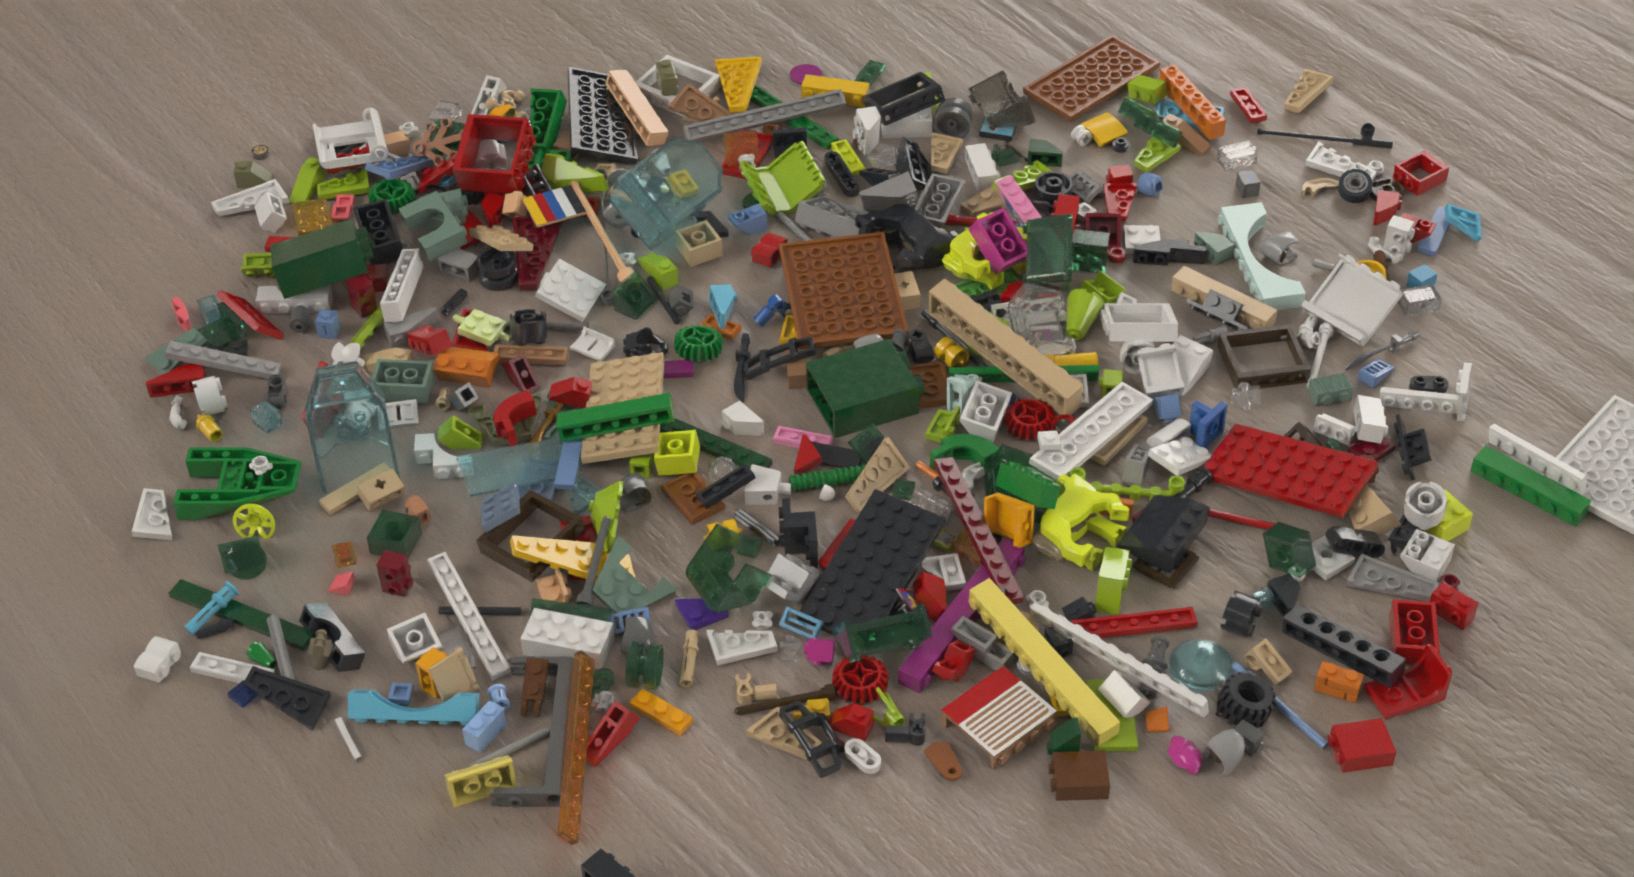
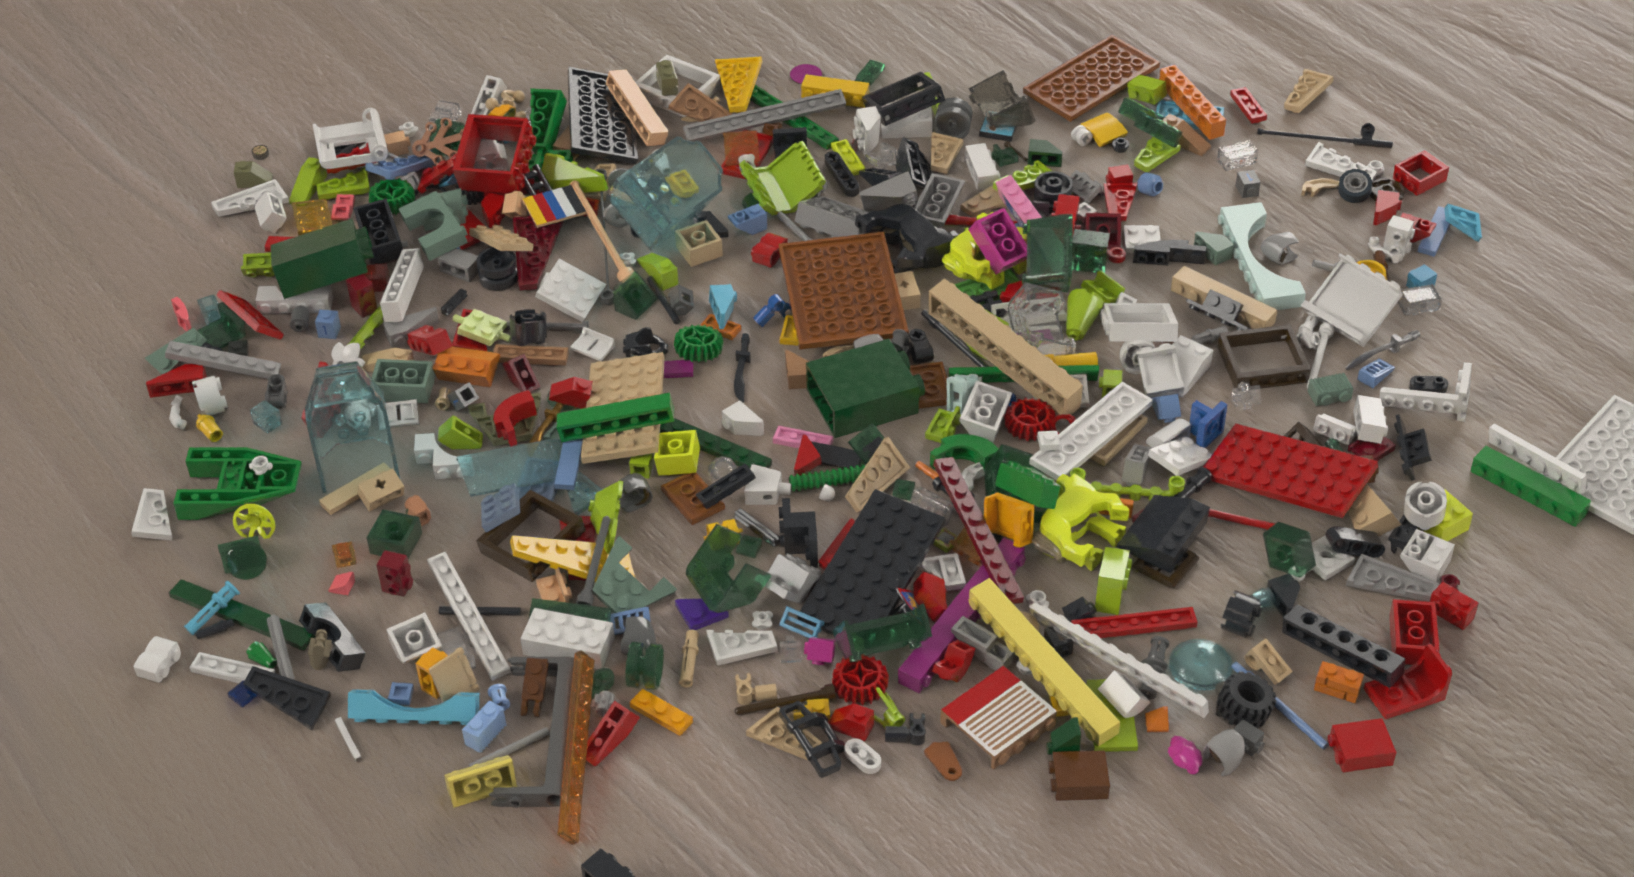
black bar [744,337,816,380] -> none
yellow wheel [934,336,969,367] -> none

